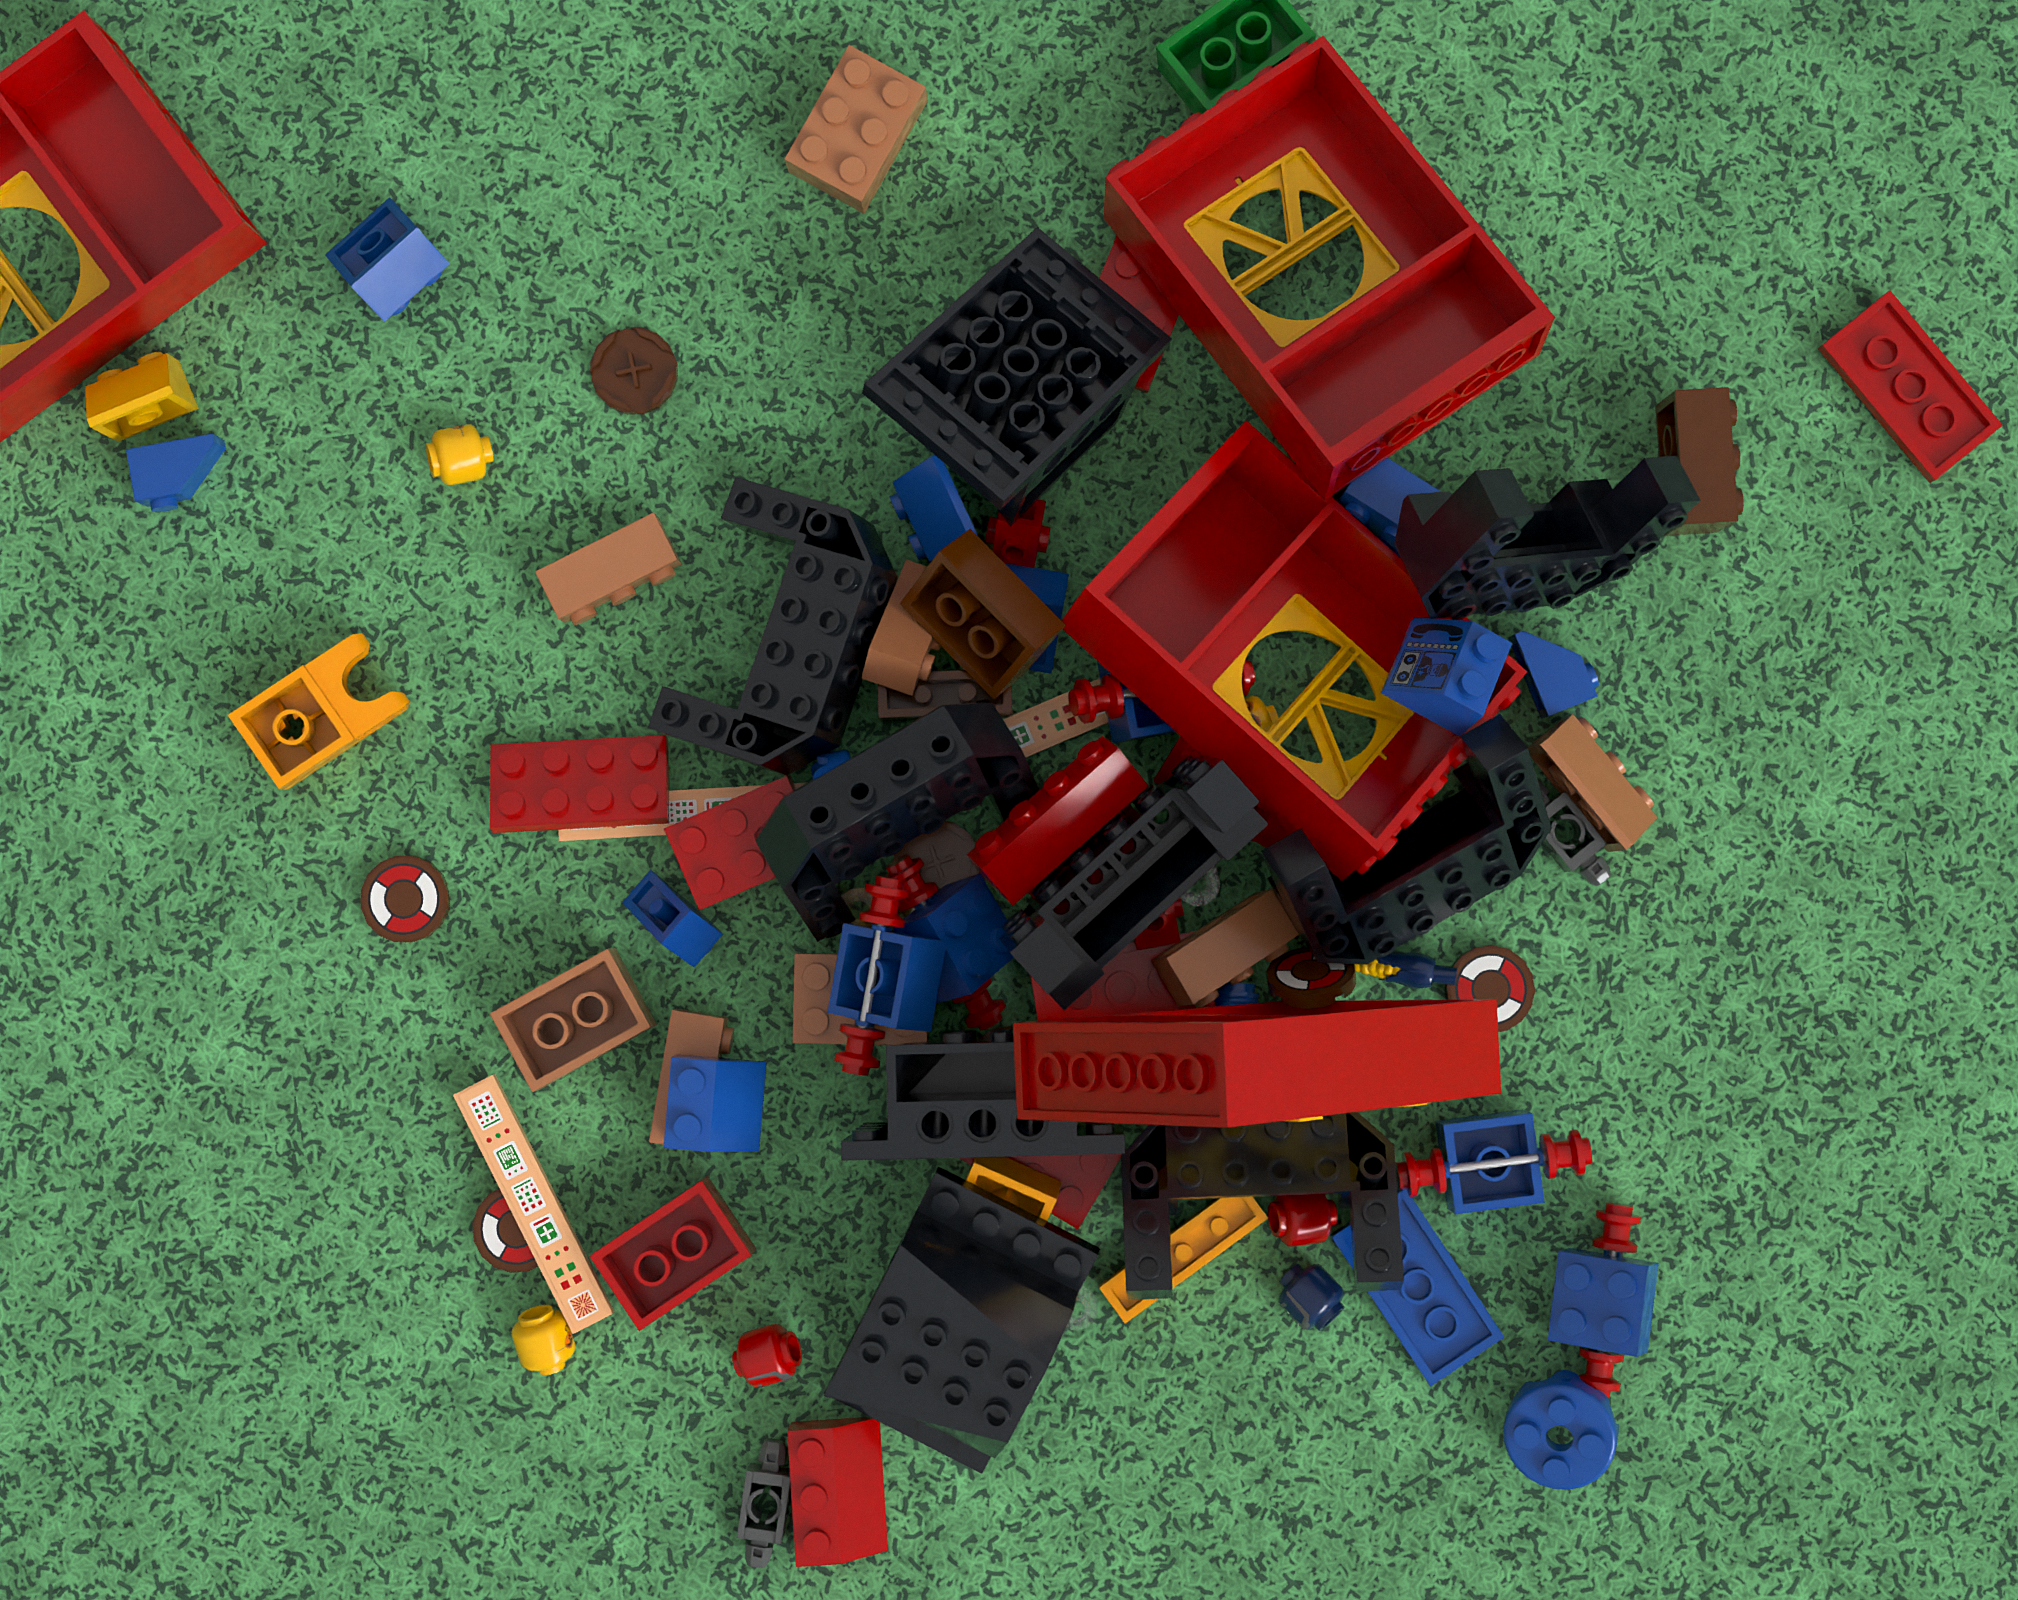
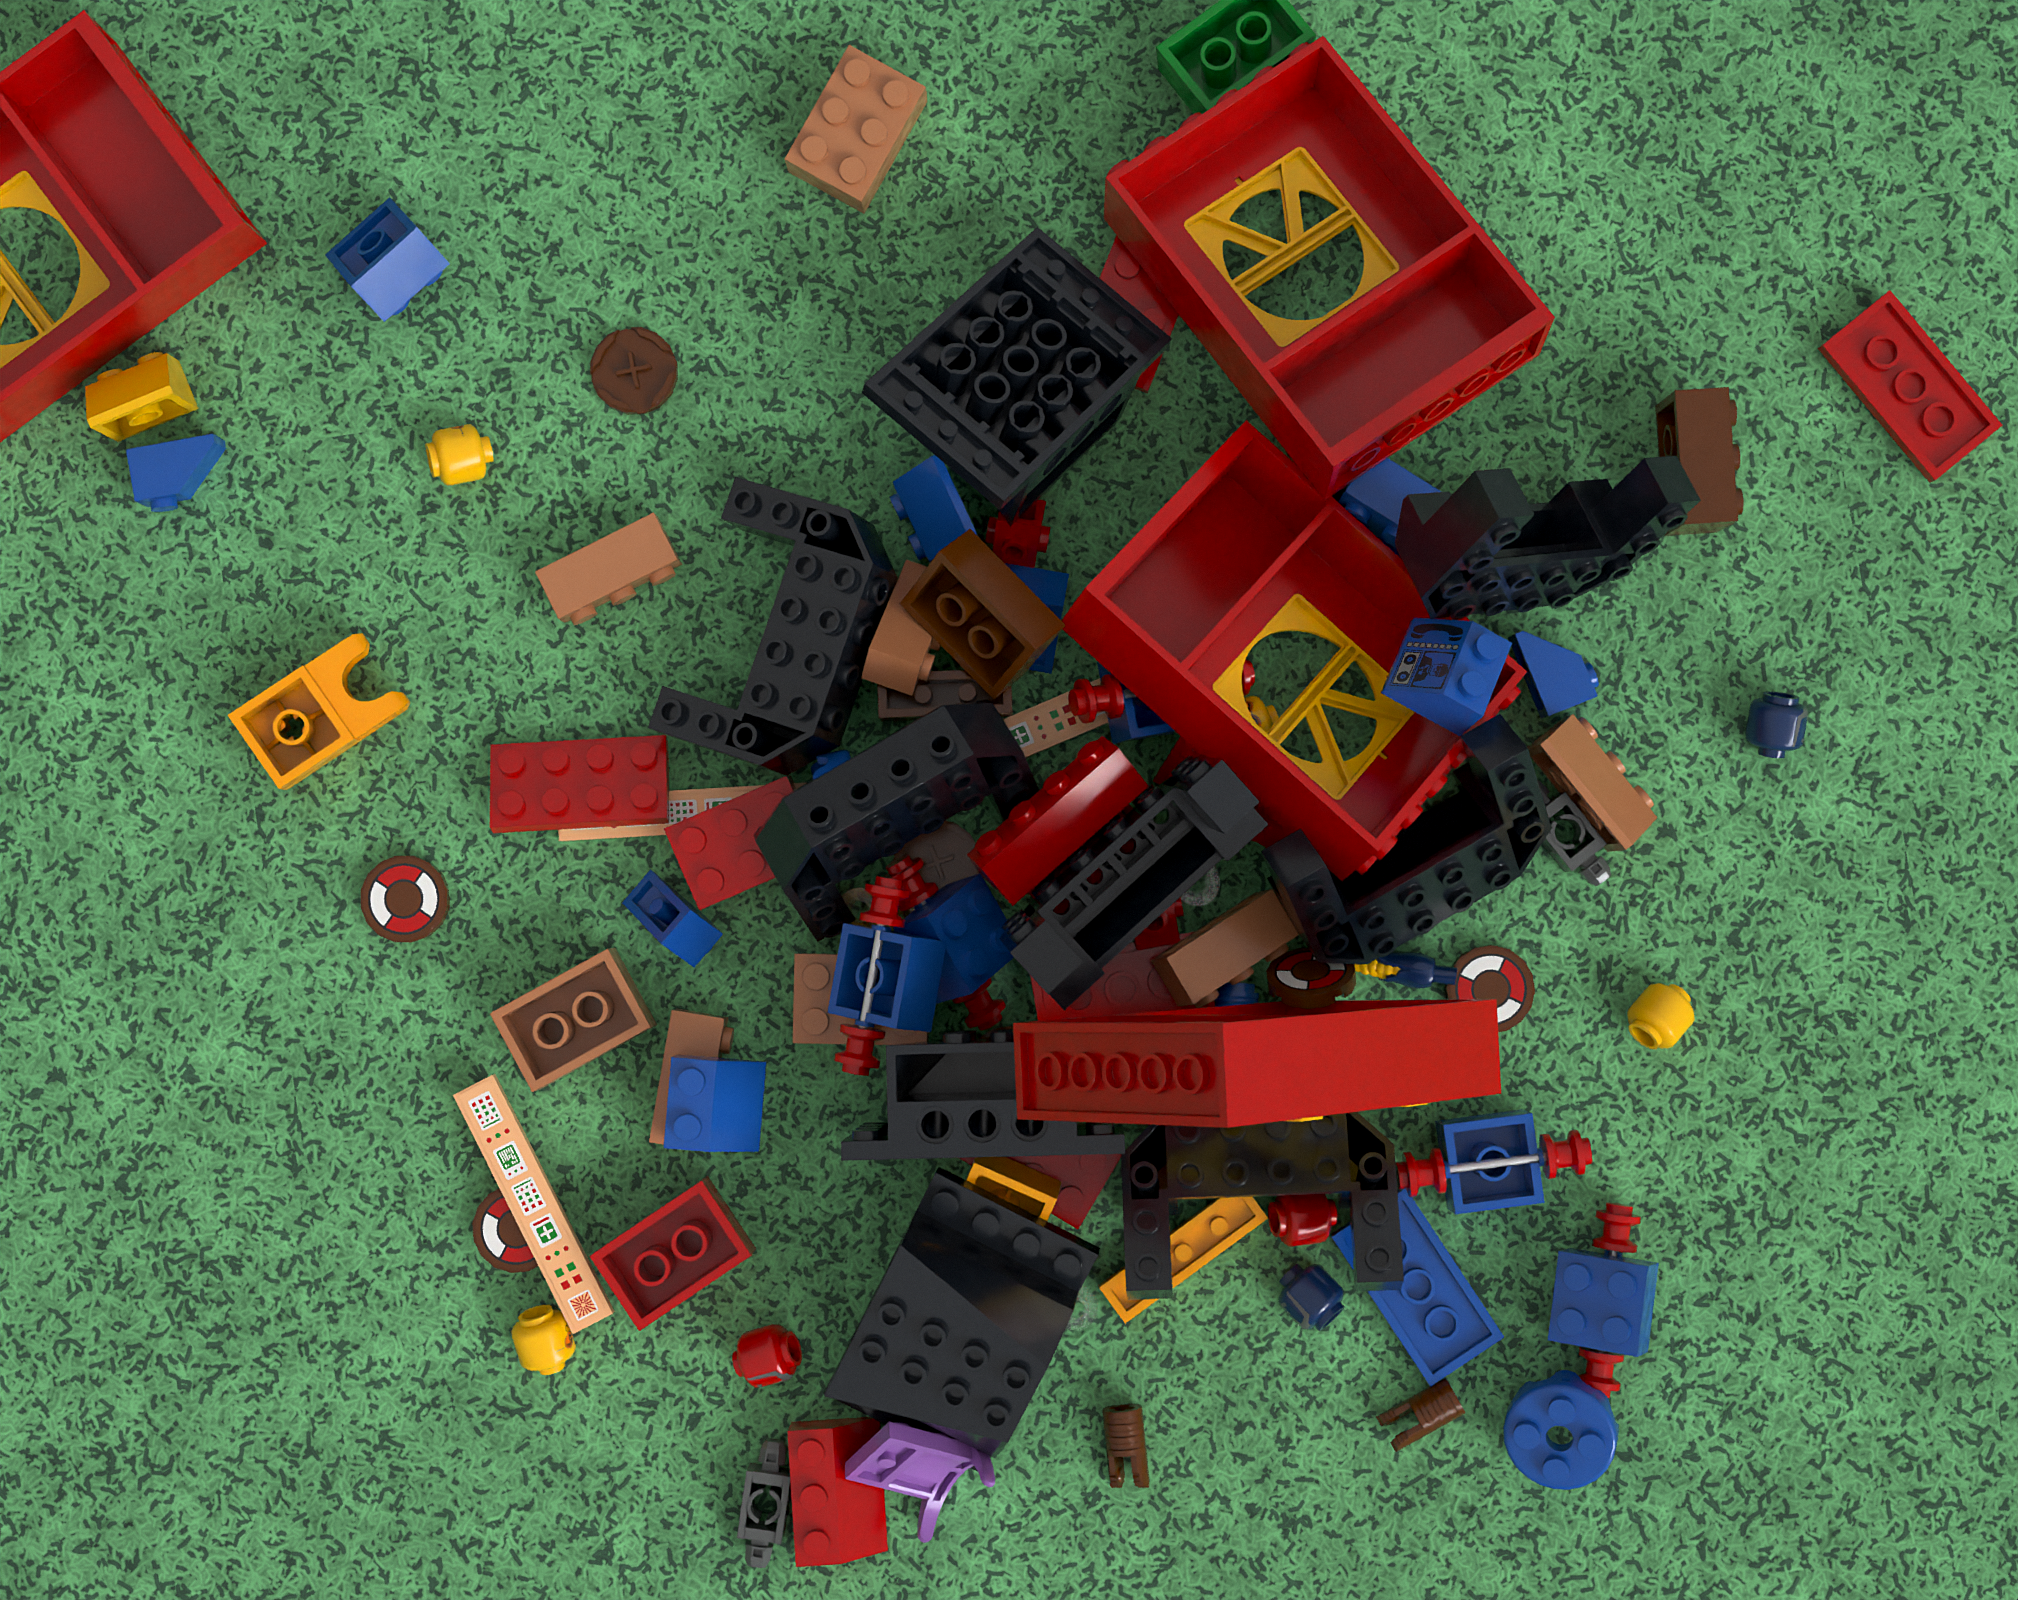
none -> medium lavender piece [845,1421,995,1543]
none -> reddish brown hinge [1102,1403,1150,1488]
none -> reddish brown hinge [1376,1378,1465,1452]
none -> yellow head [1627,983,1695,1049]
none -> dark blue head [1745,691,1808,758]

